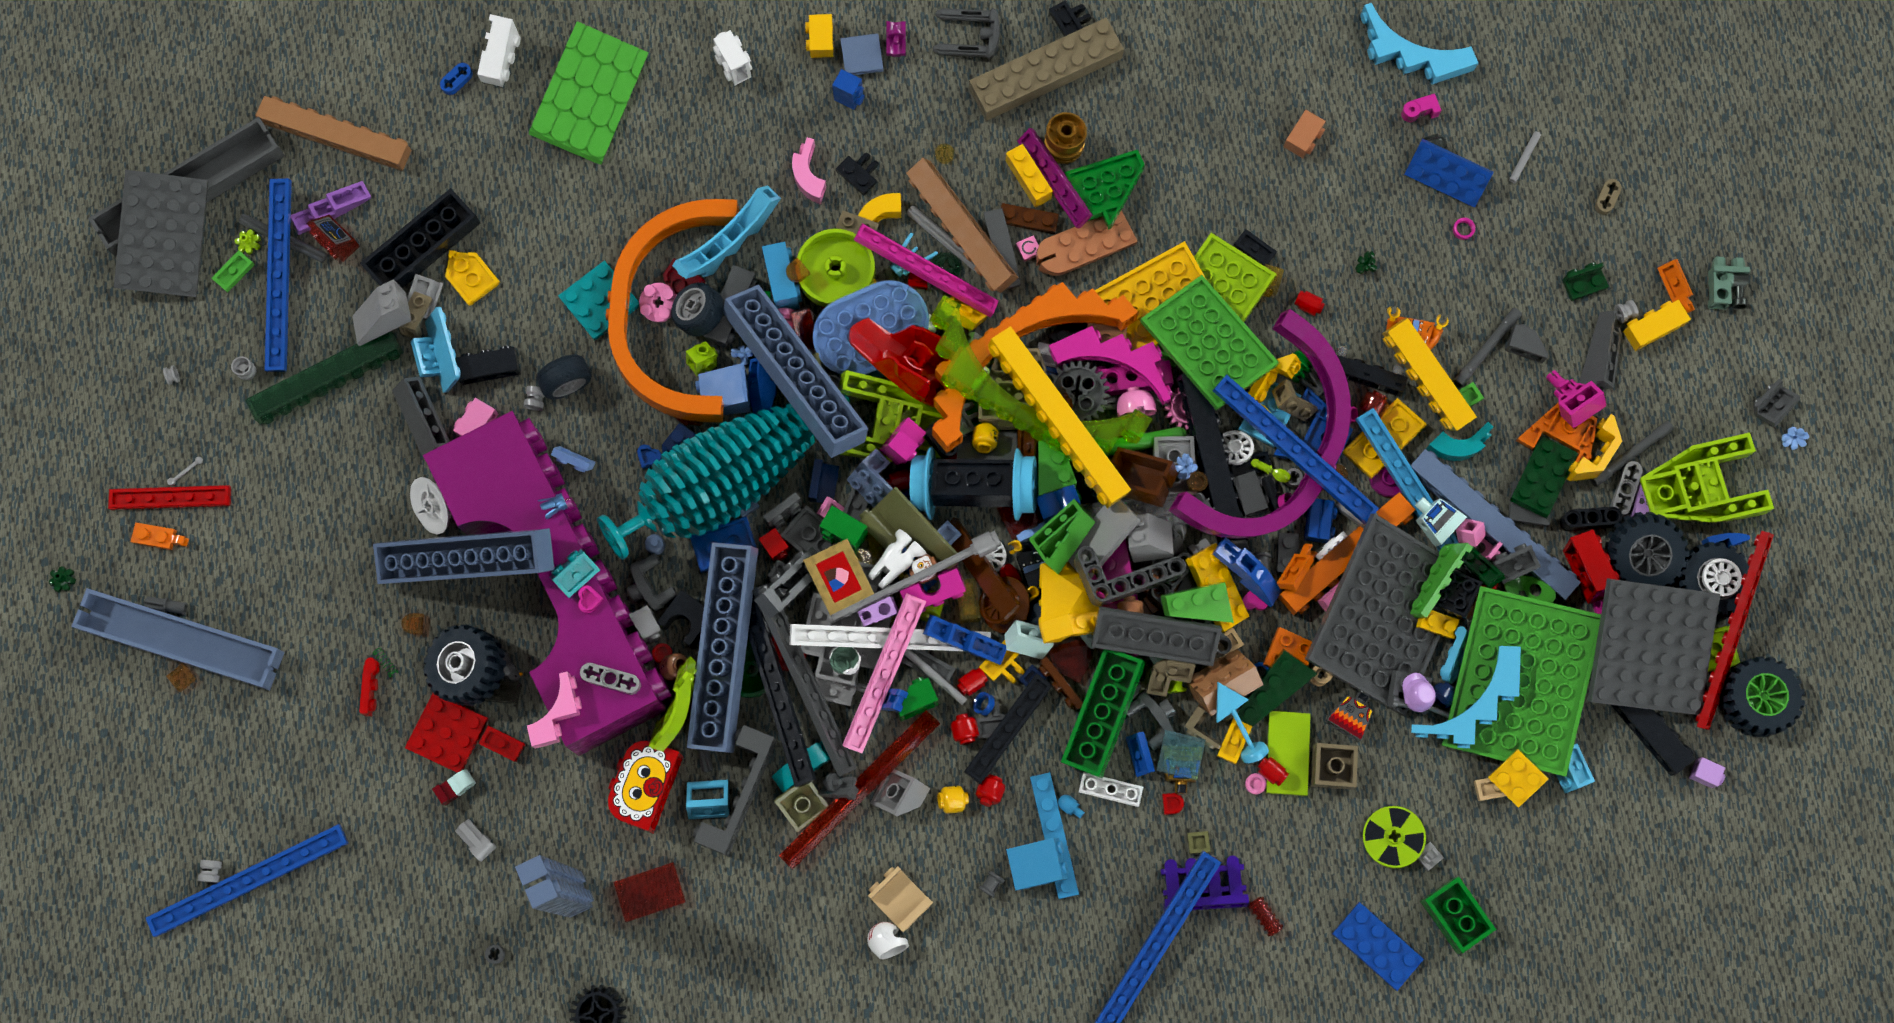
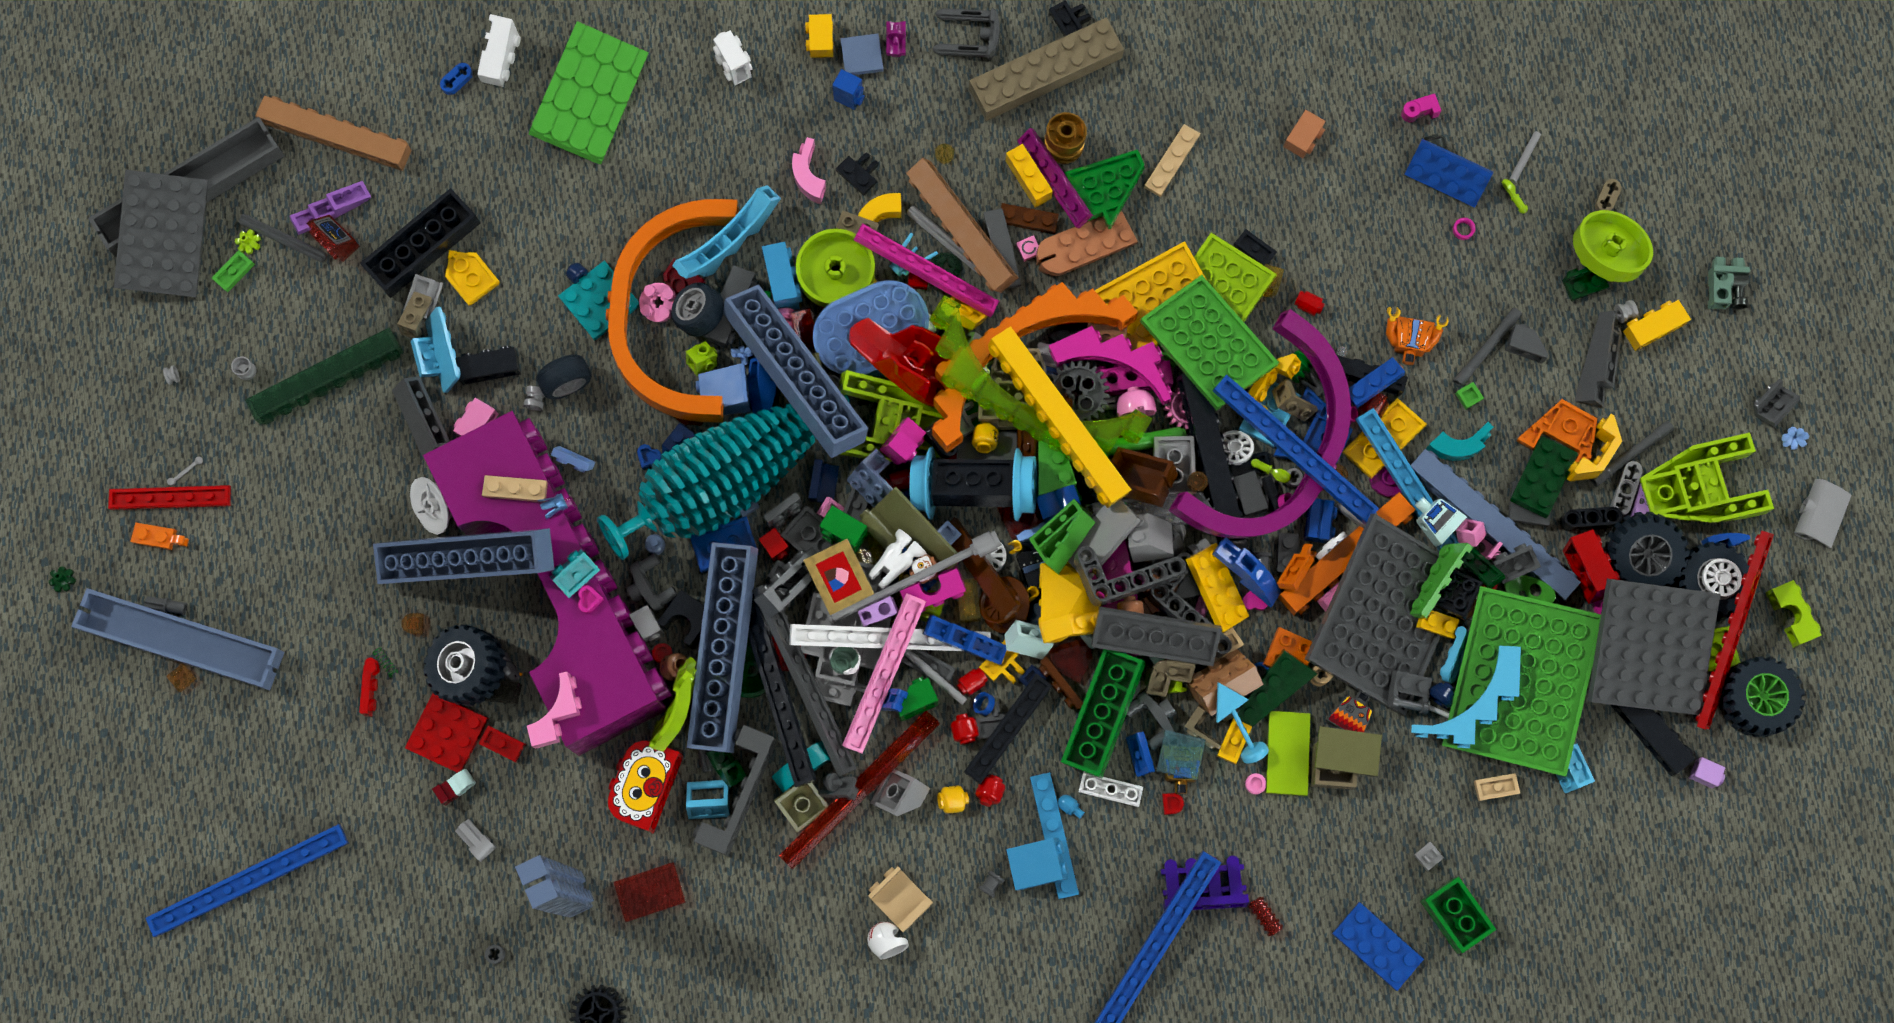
light grey wheel [197,860,222,883] -> none
blue plate [265,178,292,372] -> none
light grey slope [352,279,412,346] -> none
light grey beam [580,663,641,694] -> none
clear orange tile [786,257,810,282] -> none
red tile [1000,564,1022,581] -> none
bright green wedge [1160,582,1234,623] -> none
light blue plant [1175,453,1197,480] -> none
olive tile [1187,831,1210,854] -> none
red brick [1257,756,1289,786] -> none
dark green plant [1355,251,1377,274] -> none
medium azure arch [1360,3,1478,84] -> none
lime piece [1363,806,1426,868] -> none
yellow brick [1382,318,1477,431] -> none
lavender hat [1402,673,1436,712] -> none
yellow plate [1488,749,1549,808] -> none
dark pink brick [1546,370,1606,429] -> none
orange plate [1657,259,1695,313] -> none
none -> tan plate [482,475,548,502]
none -> dark blue piece [566,263,588,284]
none -> dark green slope [705,751,747,788]
none -> tan plate [1144,124,1200,197]
none -> olive tile [1315,726,1382,777]
none -> blue plate [1349,357,1405,408]
none -> lime piece [1502,179,1528,214]
none -> lime piece [1573,210,1653,282]
none -> lime arch [1765,580,1822,648]
none -> light grey panel [1794,479,1851,548]

